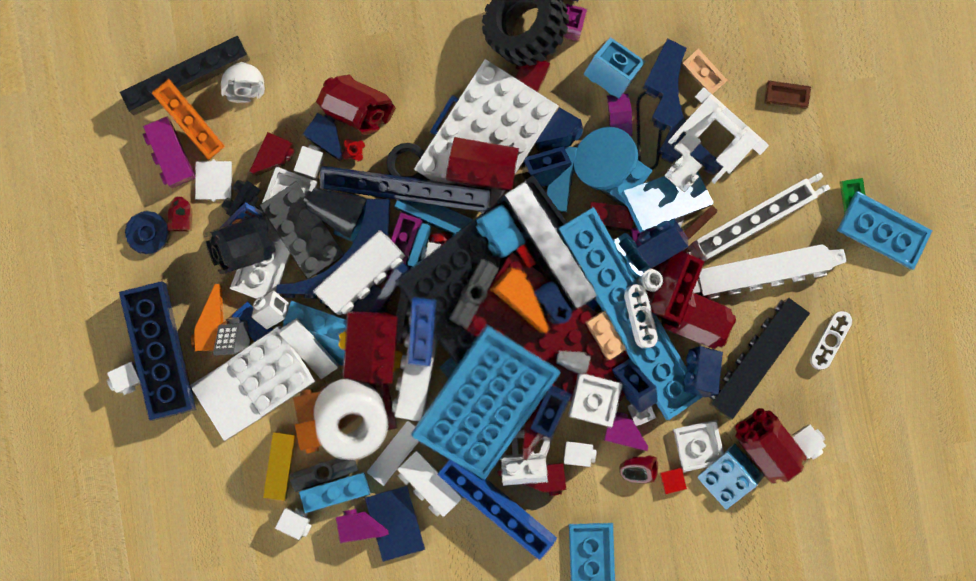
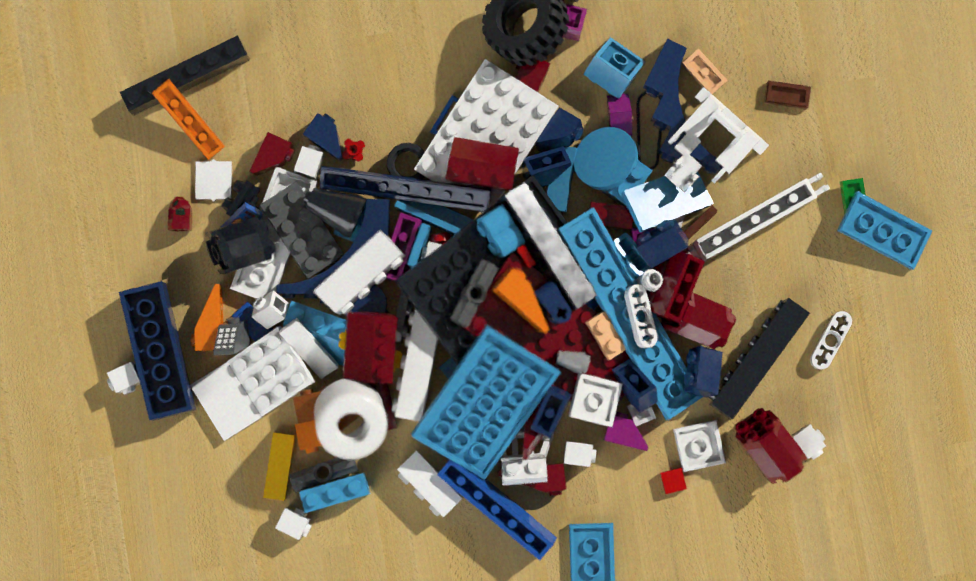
dark blue tile [125,211,169,255] -> none
magenta brick [143,116,196,189] -> none
white cylinder [221,62,265,103] -> none
dark red brick [316,74,396,135] -> none
magenta slope [336,509,389,543] -> none
dark blue tile [365,486,425,562] -> none
white tile [367,421,419,486] -> none
dark blue tile [370,263,408,313] -> none
blue tile [408,298,436,367] -> none
dark red rock [619,455,658,483] -> none
white hinge [693,244,846,299] -> none
dark azure bracket [698,443,764,509] -> none

